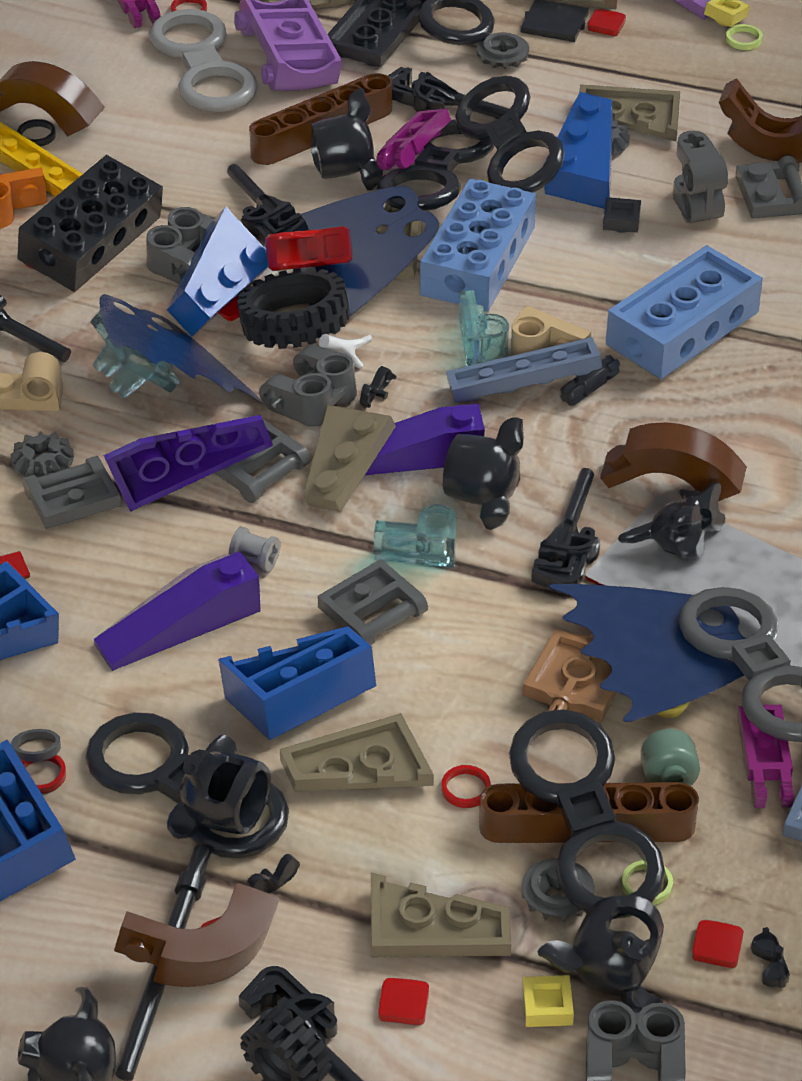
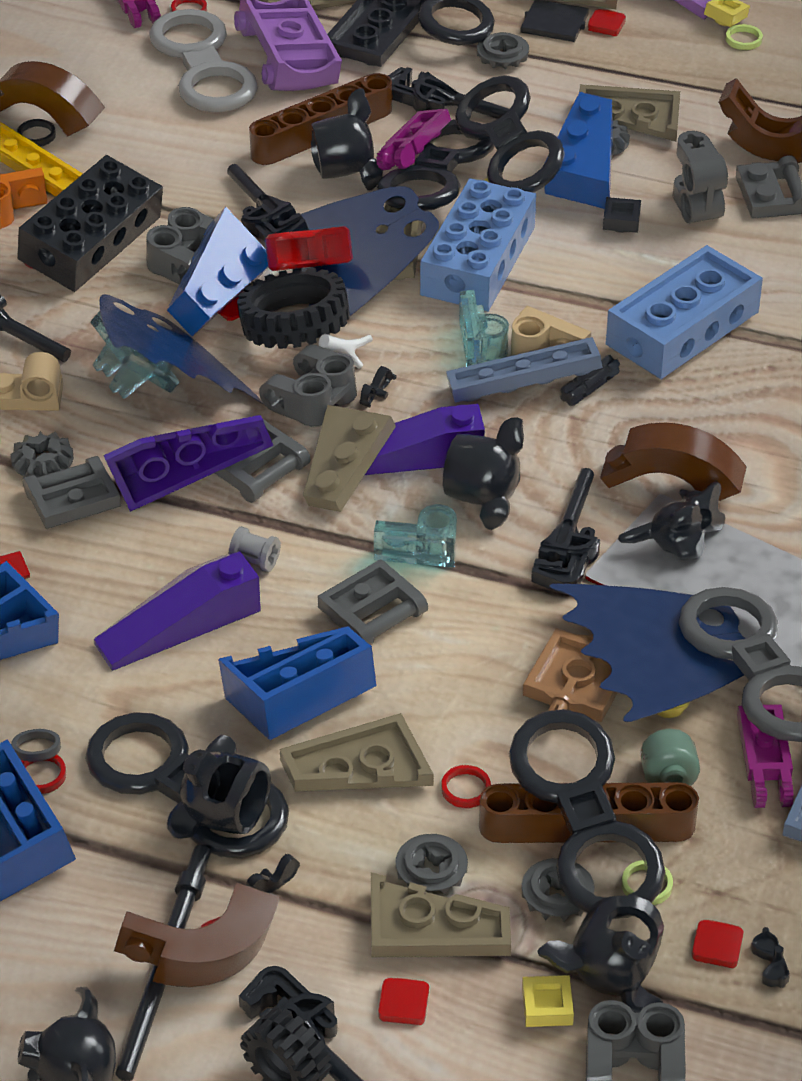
none -> dark grey gear [396,834,468,895]

